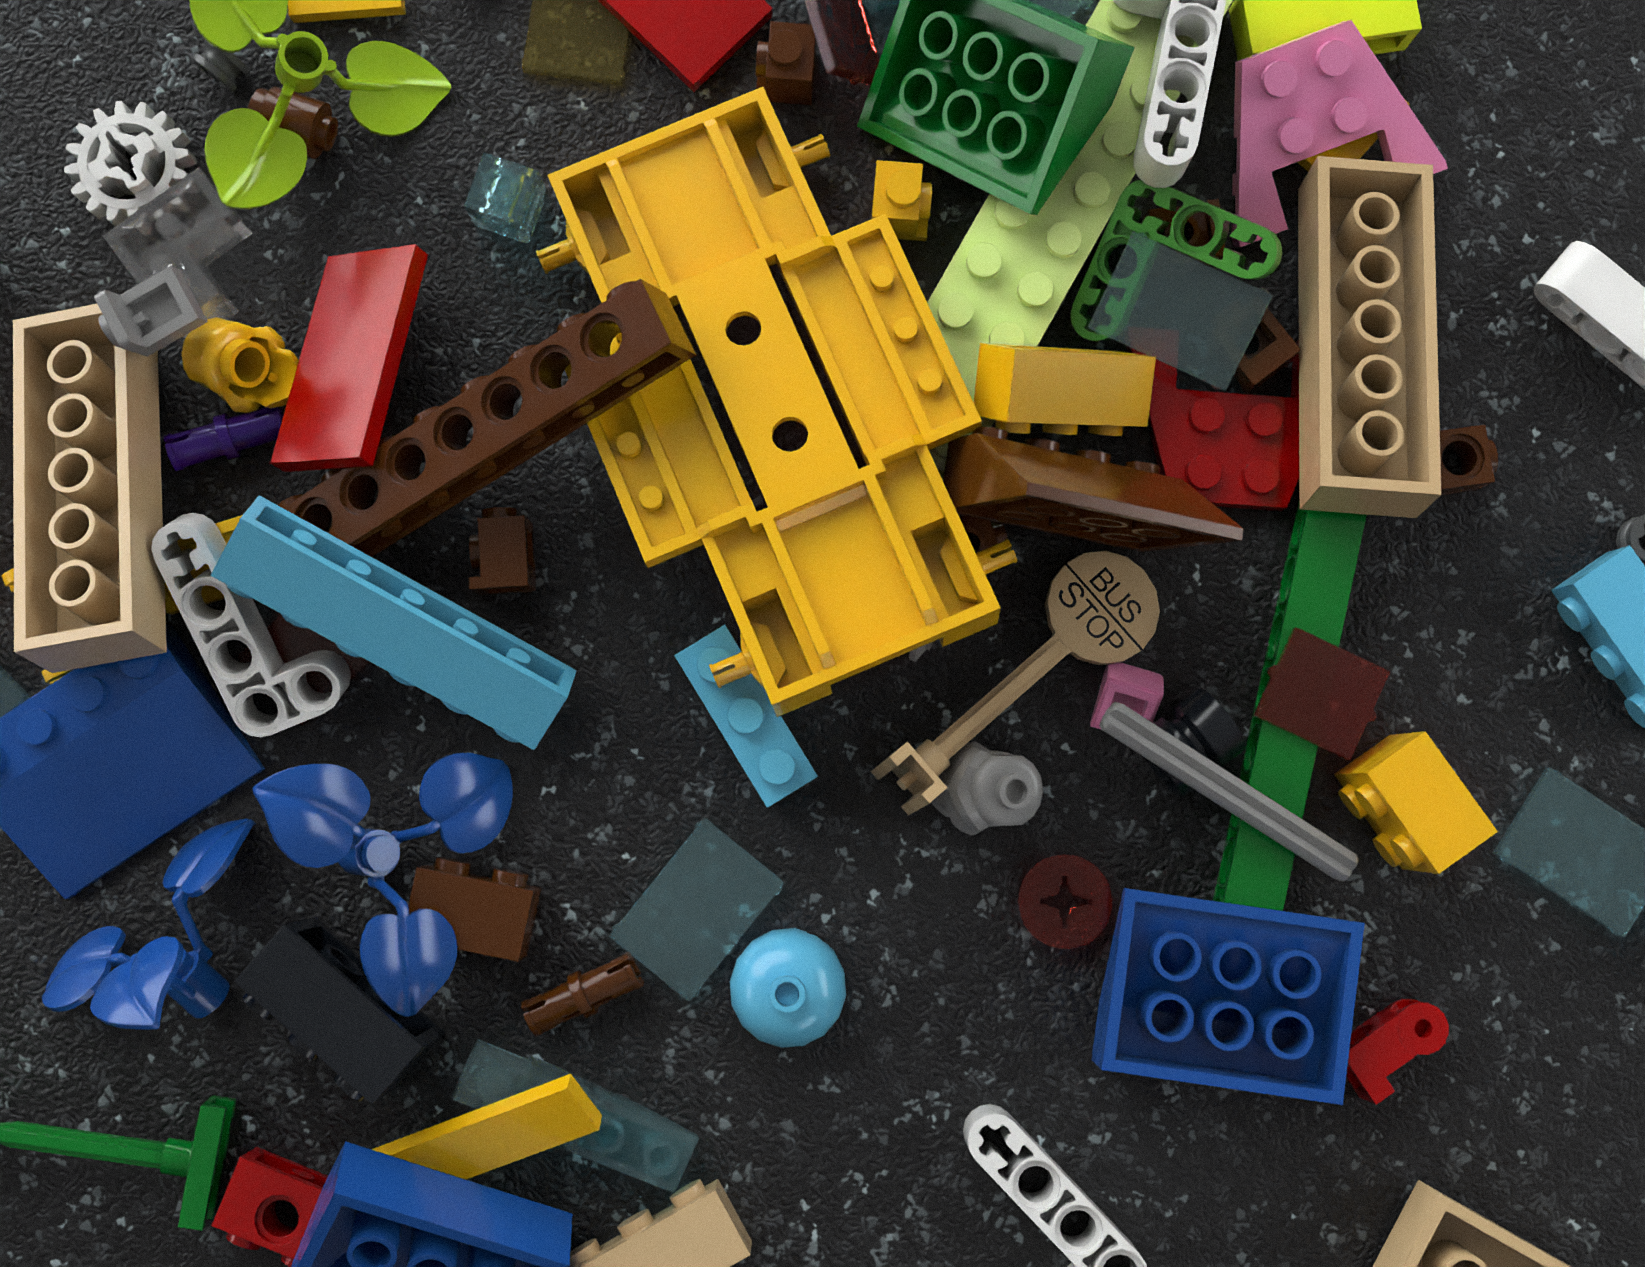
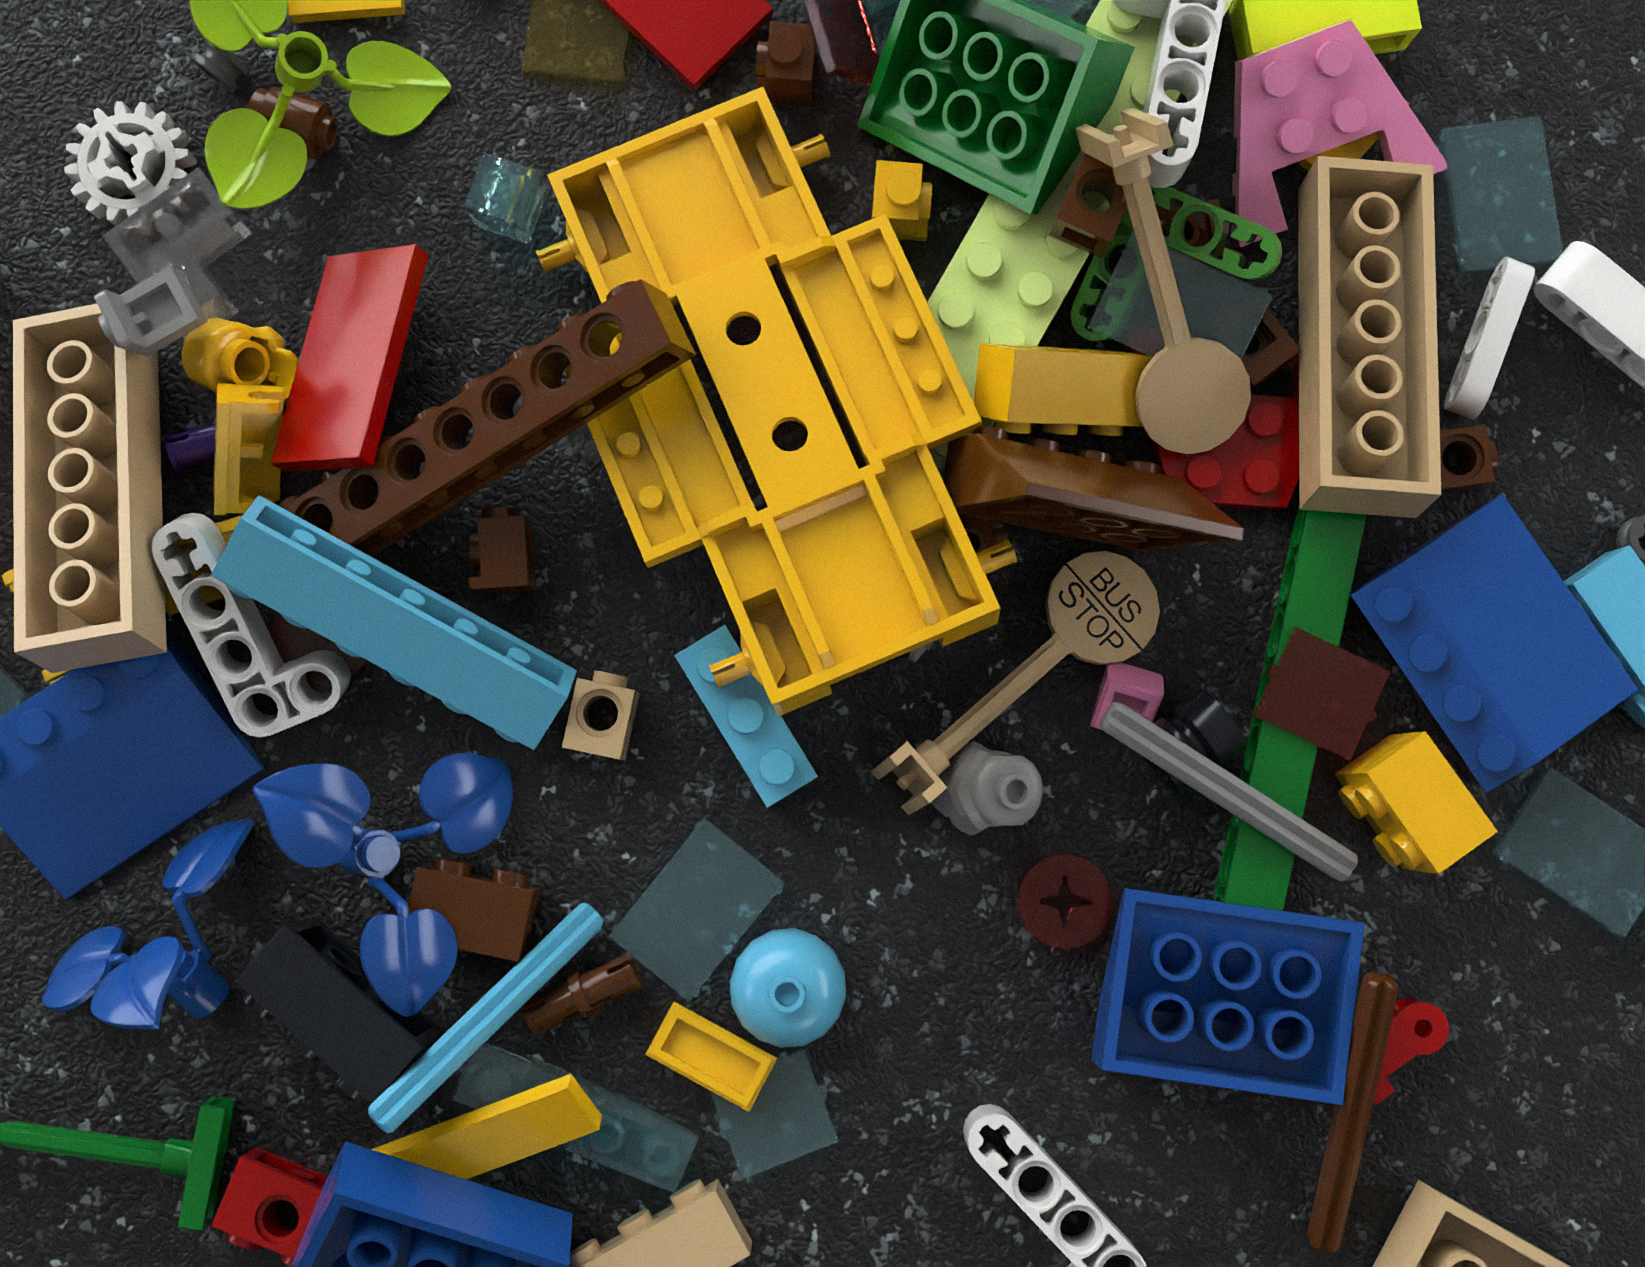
none -> yellow hinge [213,383,285,515]
none -> medium azure axle [368,903,604,1133]
none -> tan brick [562,670,640,761]
none -> yellow tile [645,1002,778,1112]
none -> clear light blue piece [710,1049,839,1179]
none -> reddish brown brick [1049,153,1127,259]
none -> tan piece [1075,107,1251,454]
none -> reddish brown axle [1307,972,1399,1253]
none -> blue slope [1350,494,1638,793]
none -> clear light blue piece [1439,116,1564,273]
none -> white beam [1444,257,1535,420]

